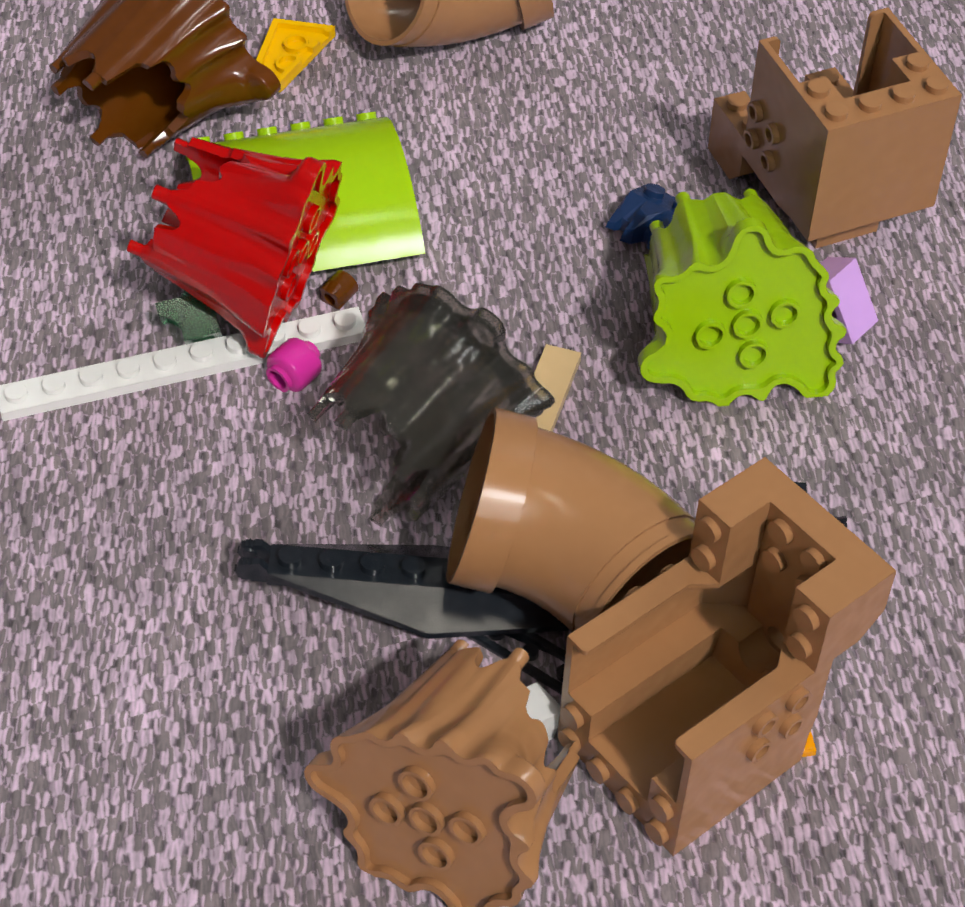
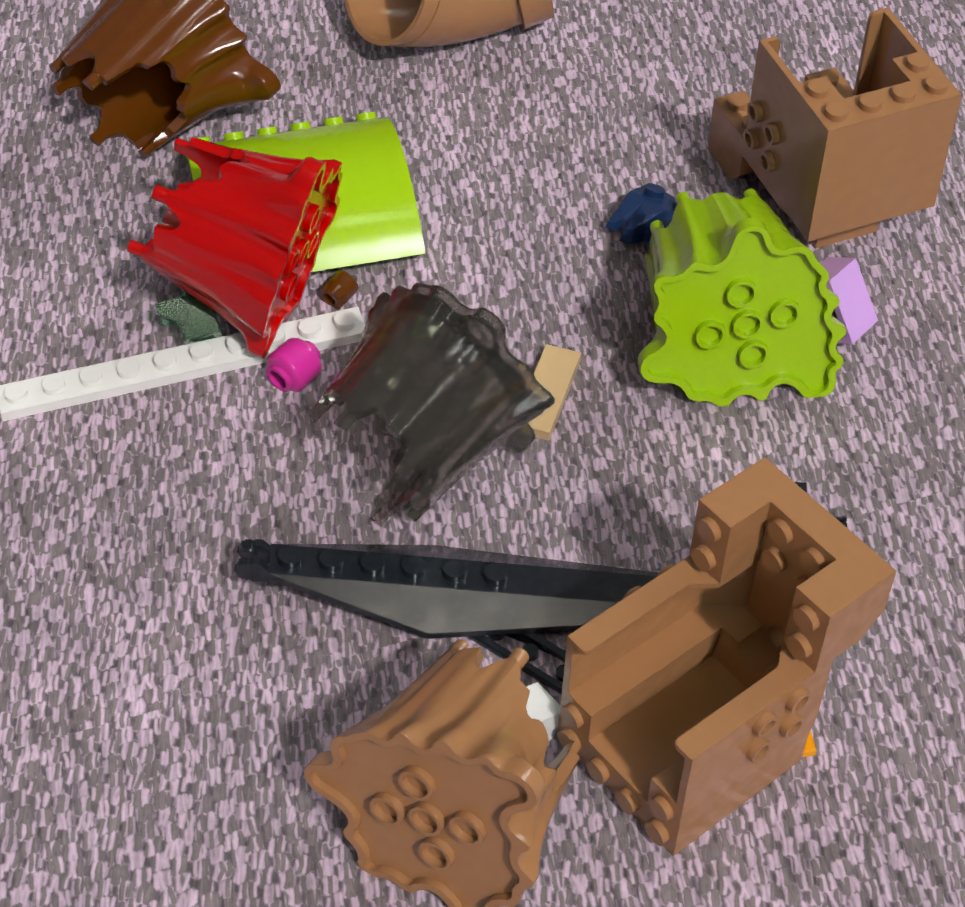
yellow wing [256,18,336,92] -> none
medium nougat cylinder [446,407,695,632] -> none

